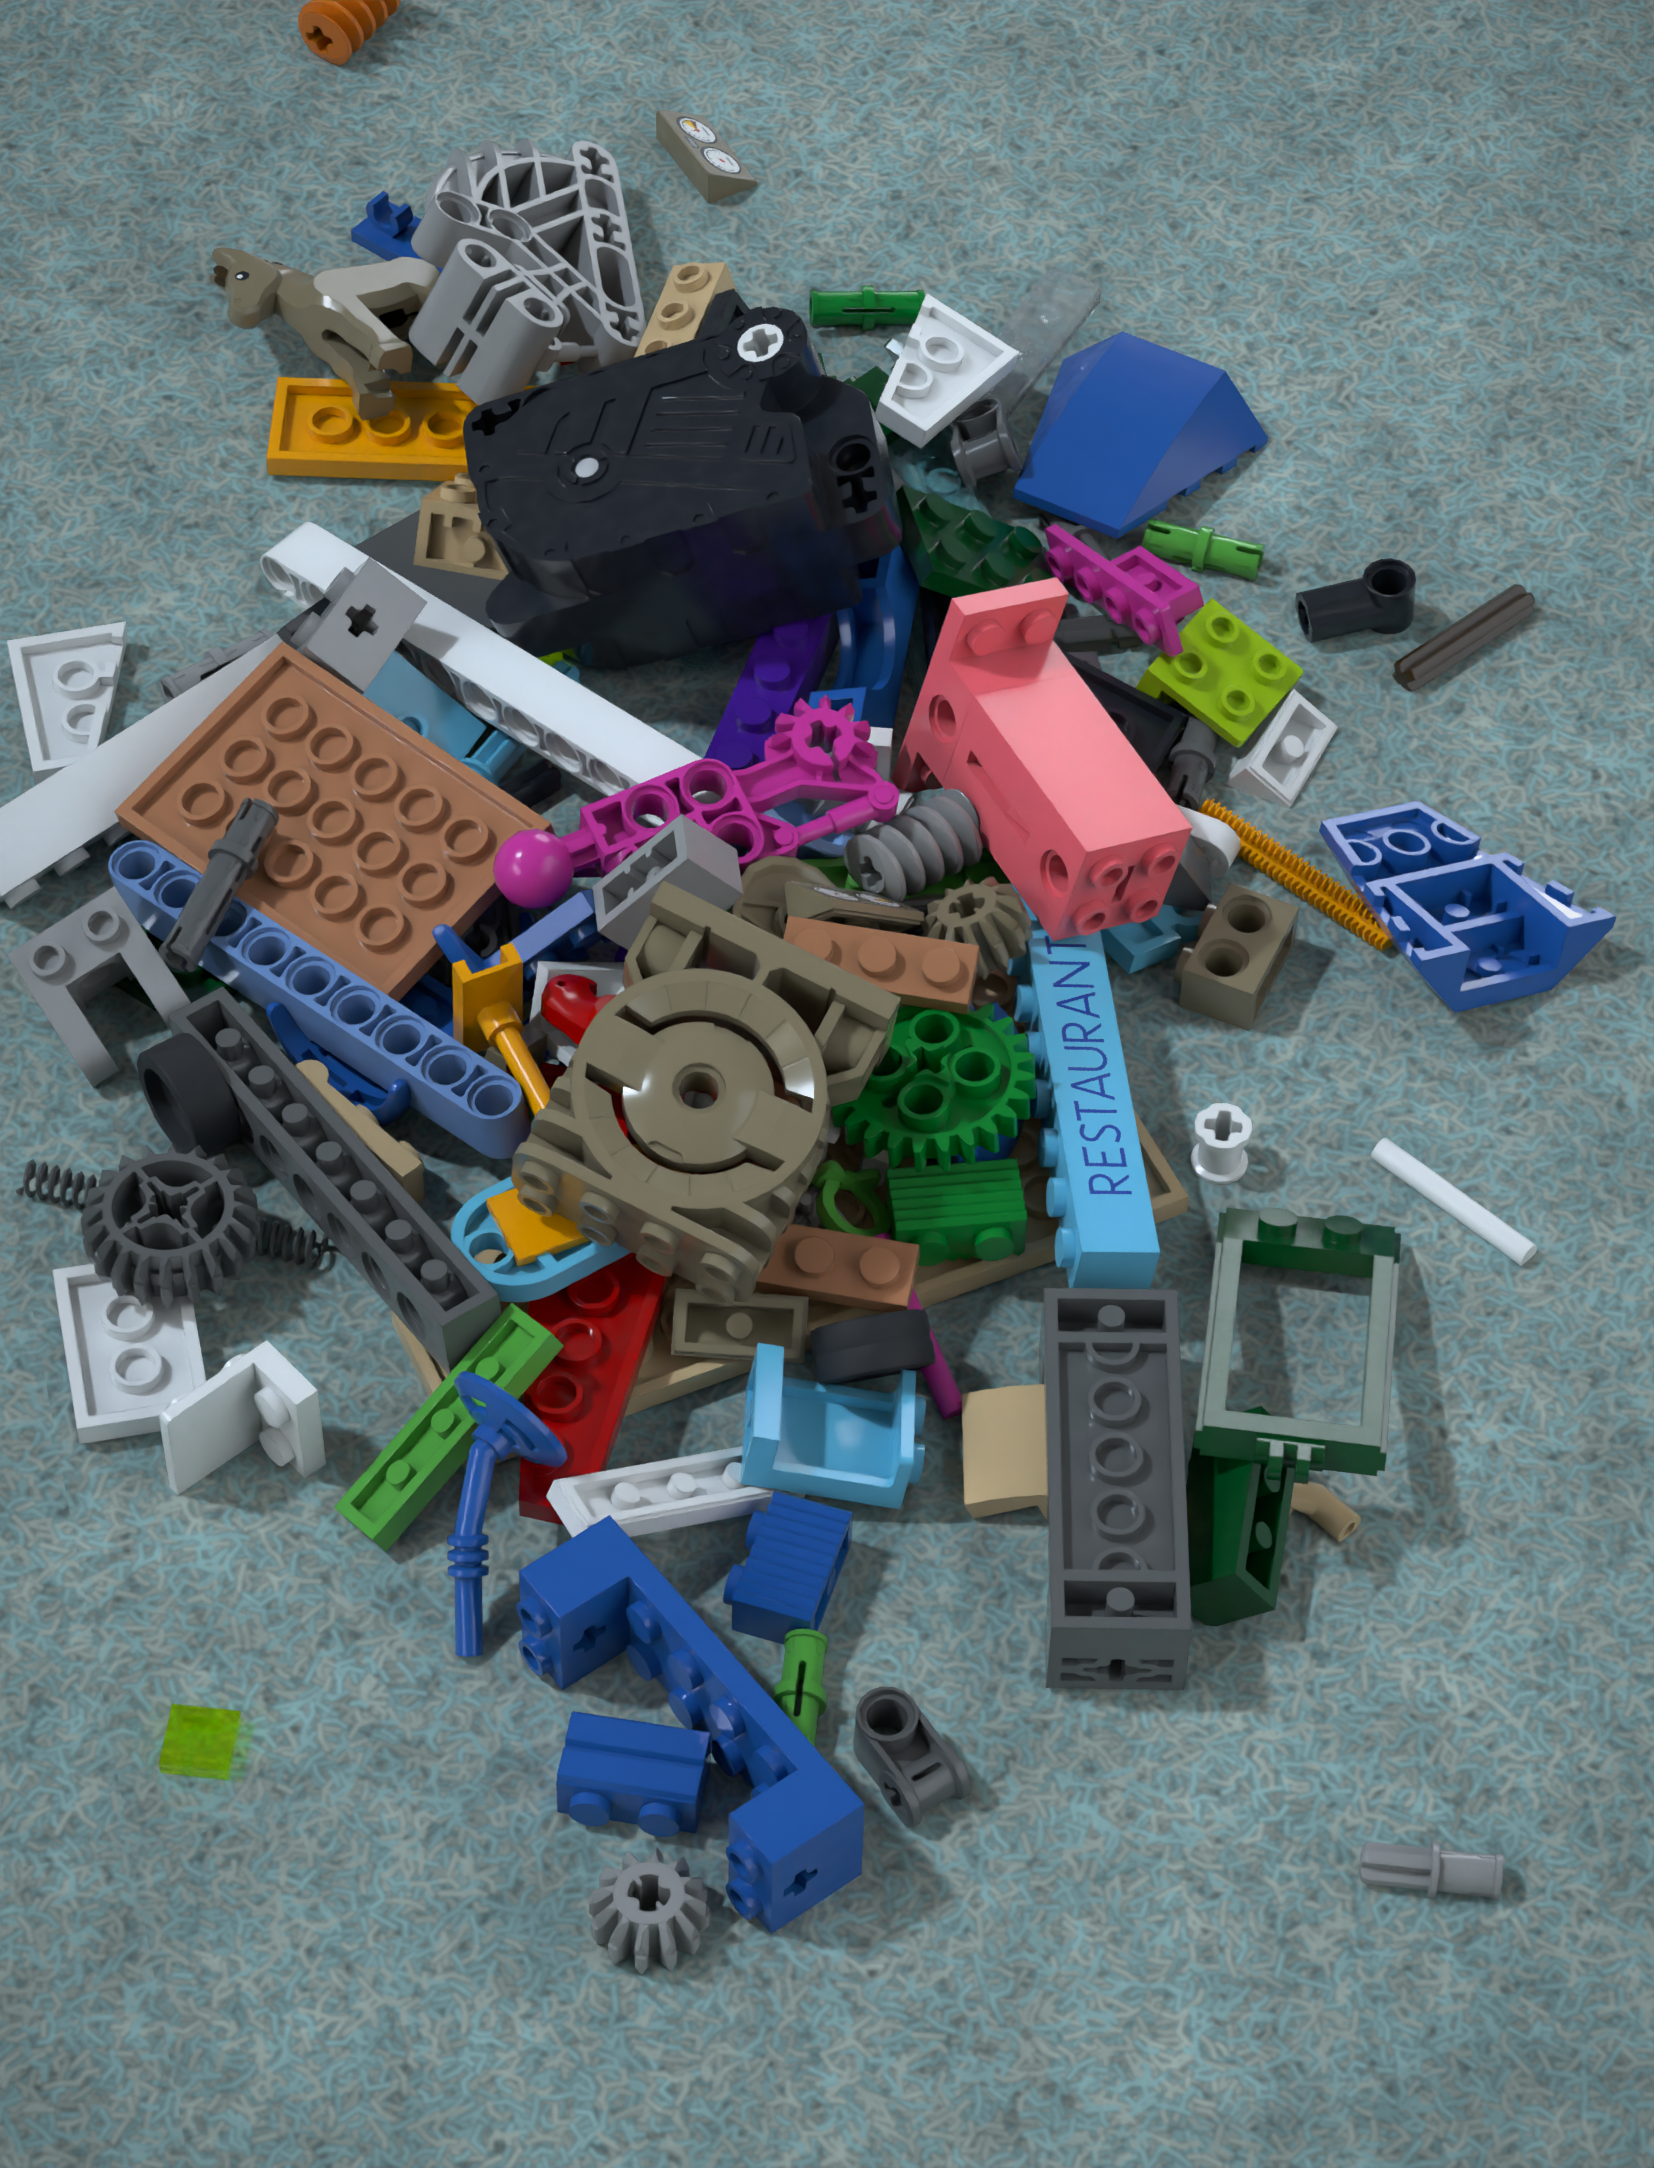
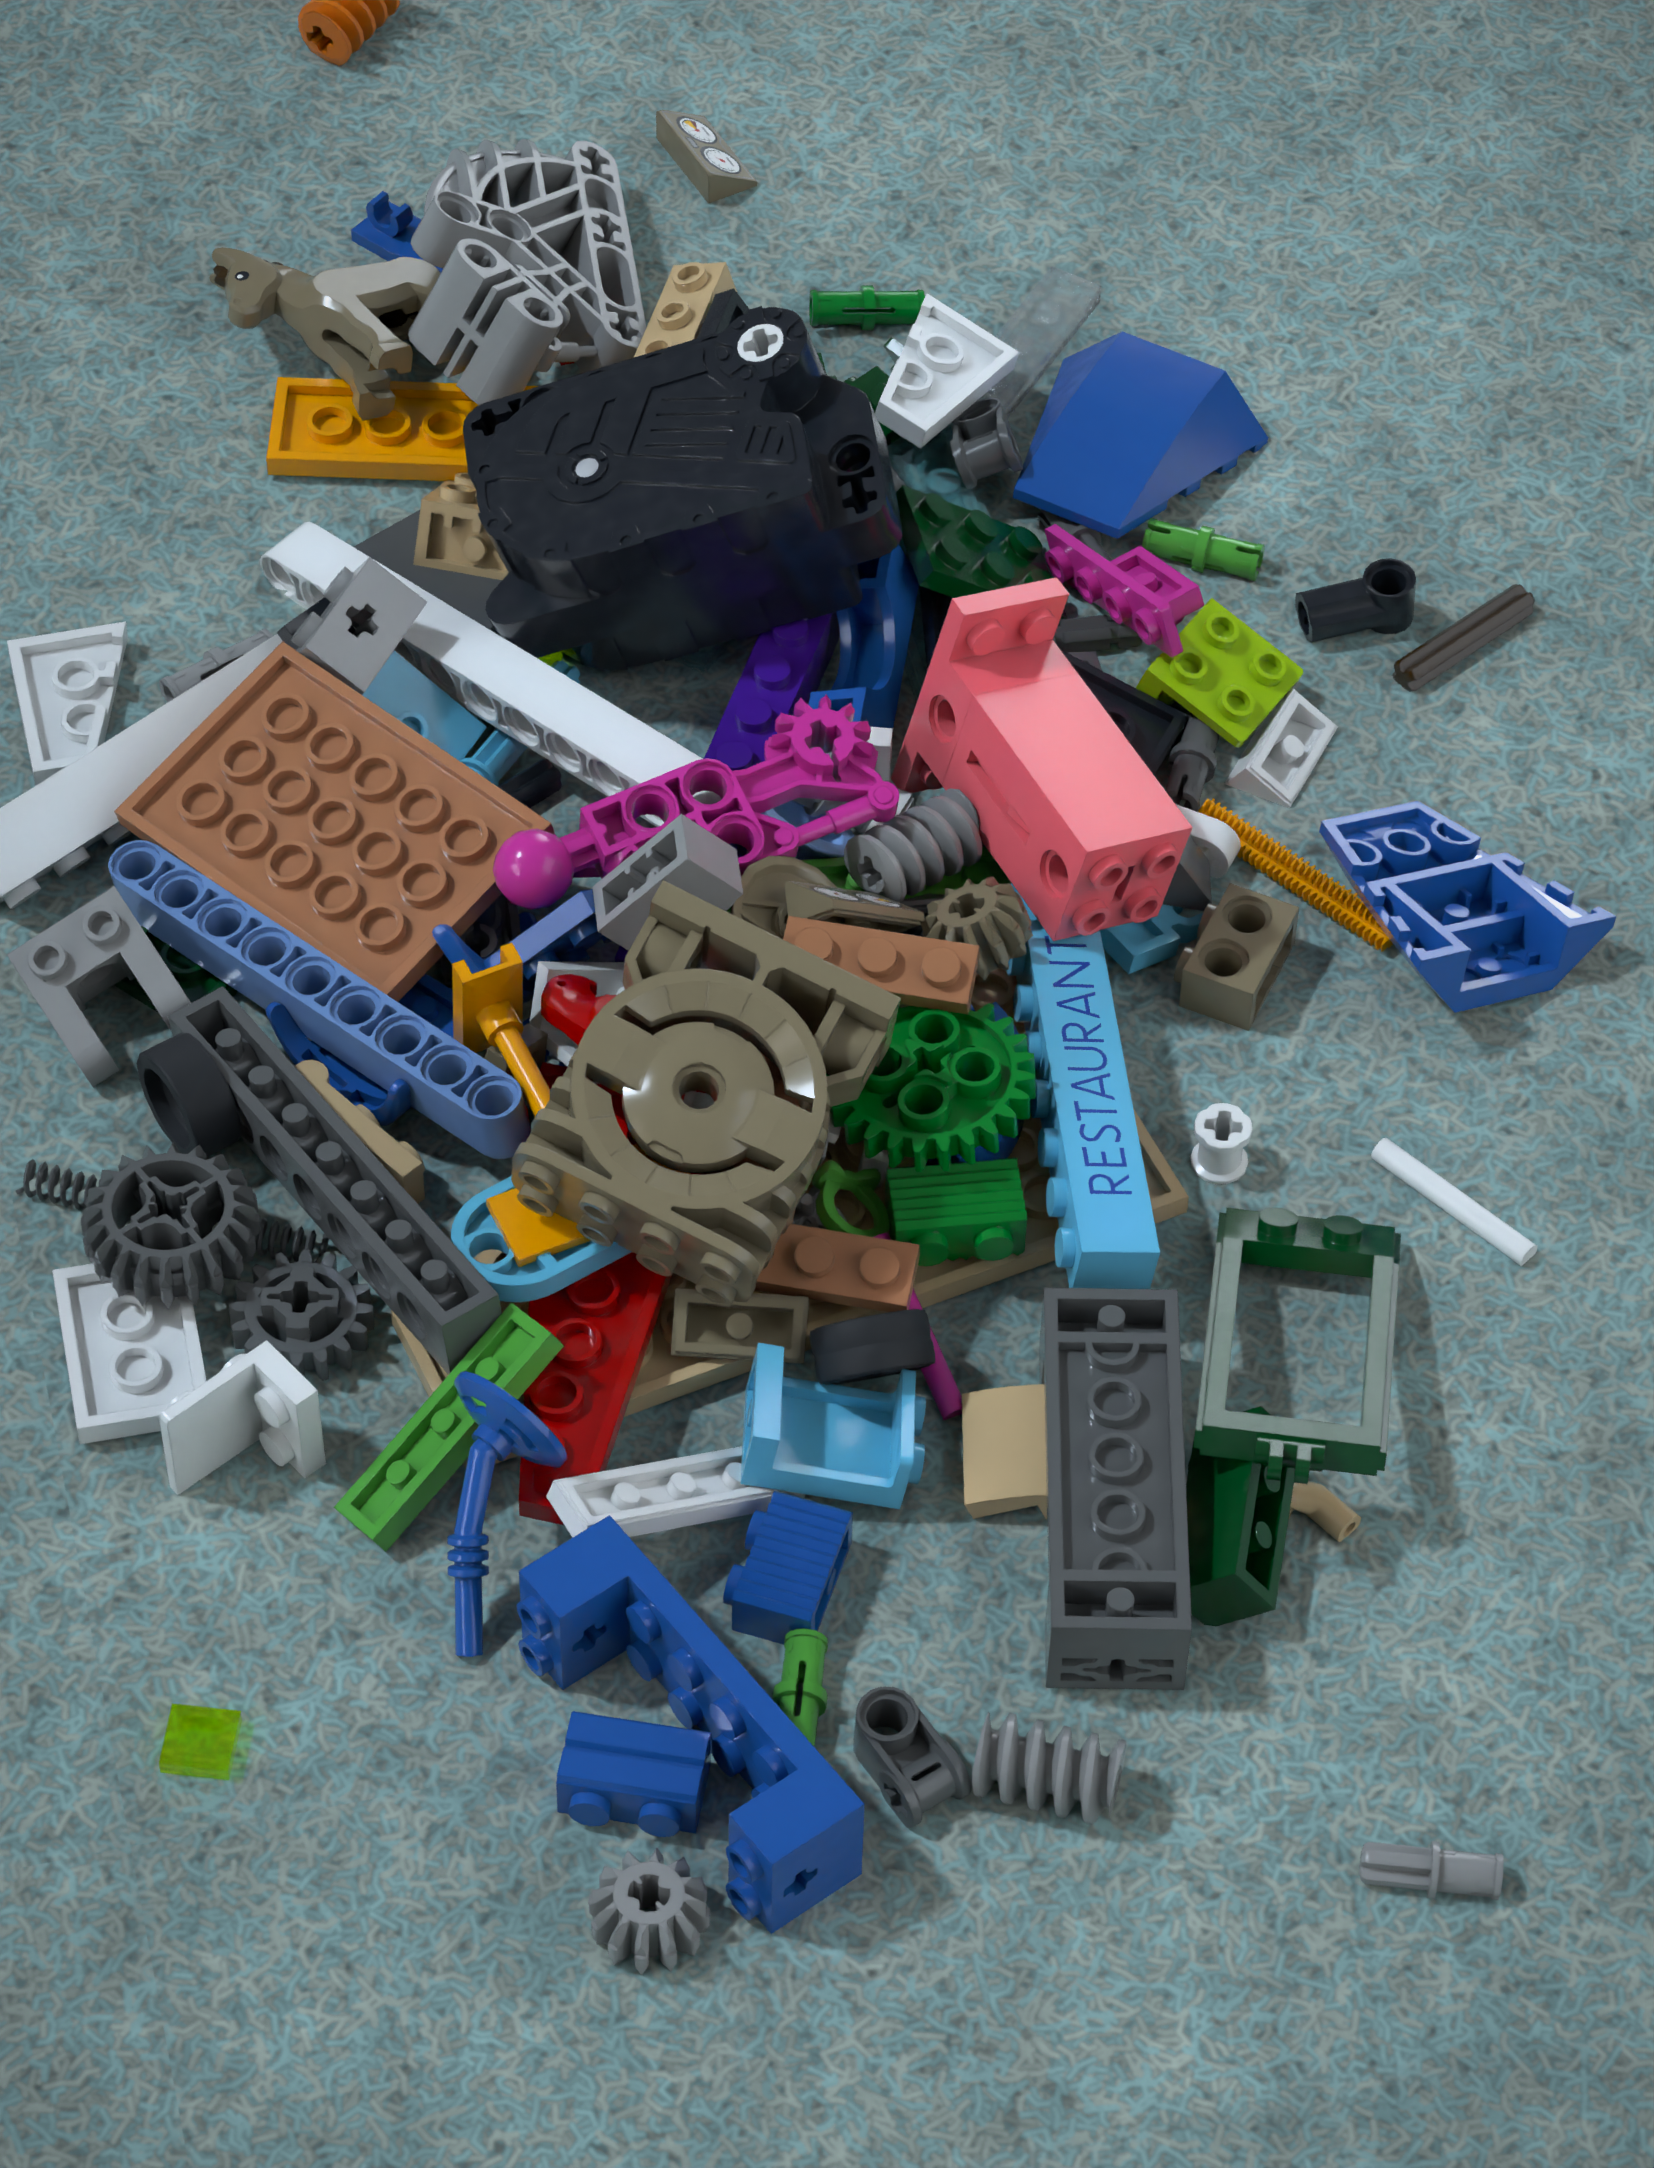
dark grey pin [159,798,279,972] -> none
none -> dark grey gear [229,1250,375,1381]
none -> light grey piece [972,1712,1126,1825]

